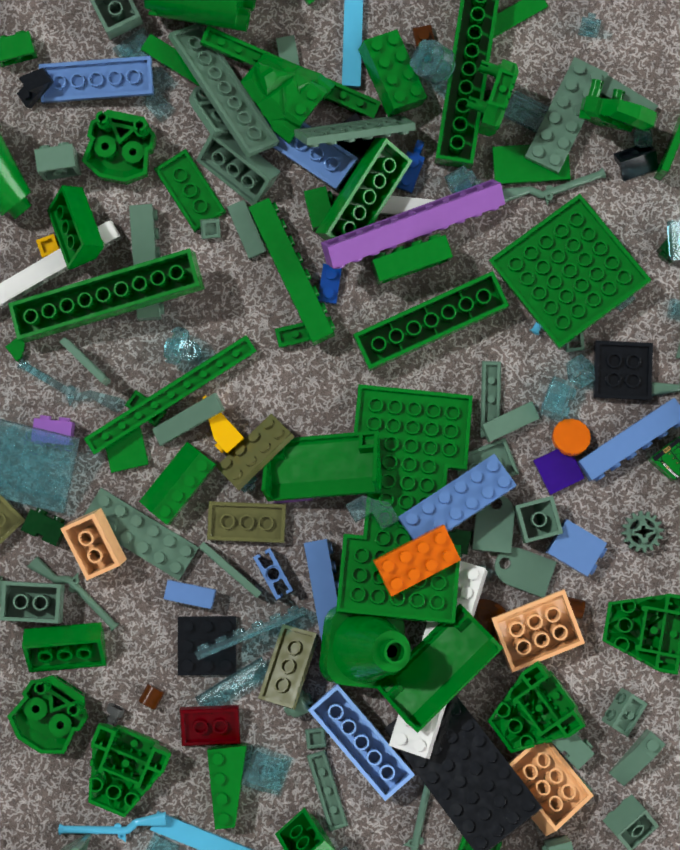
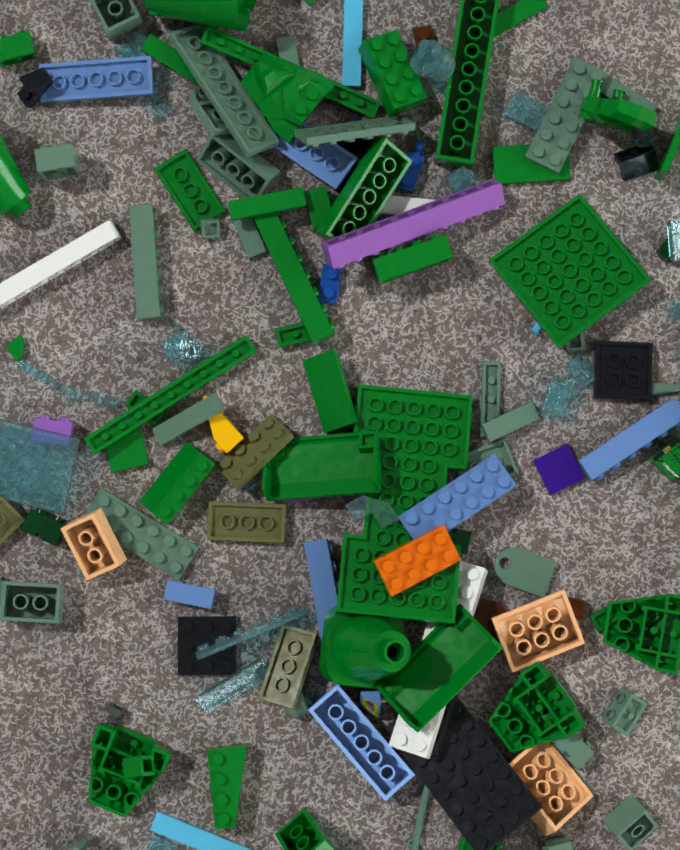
green brick [7,675,89,754] -> none
green brick [8,248,205,343] -> none
green slope [22,622,107,672] -> none
sand green piece [27,557,120,632] -> none
yellow tile [36,234,60,258] -> none
green slope [47,185,104,269] -> none
medium azure piece [58,812,167,842] -> none
sand green tile [60,337,111,386] -> none
green brick [82,110,157,185] -> none
reddish brown brick [139,683,165,710] -> none
dark red tile [180,705,241,746] -> none
sand green tile [199,542,263,598] -> none
clear light blue slope [241,744,293,795] -> none
medium blue piece [253,548,293,600] -> none
sand green tile [305,727,327,749] -> none
sand green tile [307,750,348,831] -> none
green brick [353,271,509,372] -> none
green brick [466,59,519,136] -> none
sand green tile [472,496,515,554] -> none
sand green piece [502,168,606,206] -> none
sand green slope [513,496,563,544] -> none
medium blue brick [545,519,607,577] -> none
orange tile [552,419,591,456] -> none
clear light blue tile [578,13,601,38] -> none
sand green slope [609,729,666,786] -> none
sand green gear [620,511,664,553] -> none
none -> green brick [122,755,155,779]
none -> green tile [228,187,307,221]
none -> green tile [303,349,358,434]
none -> slope [360,691,381,719]
none -> green tile [589,607,607,633]

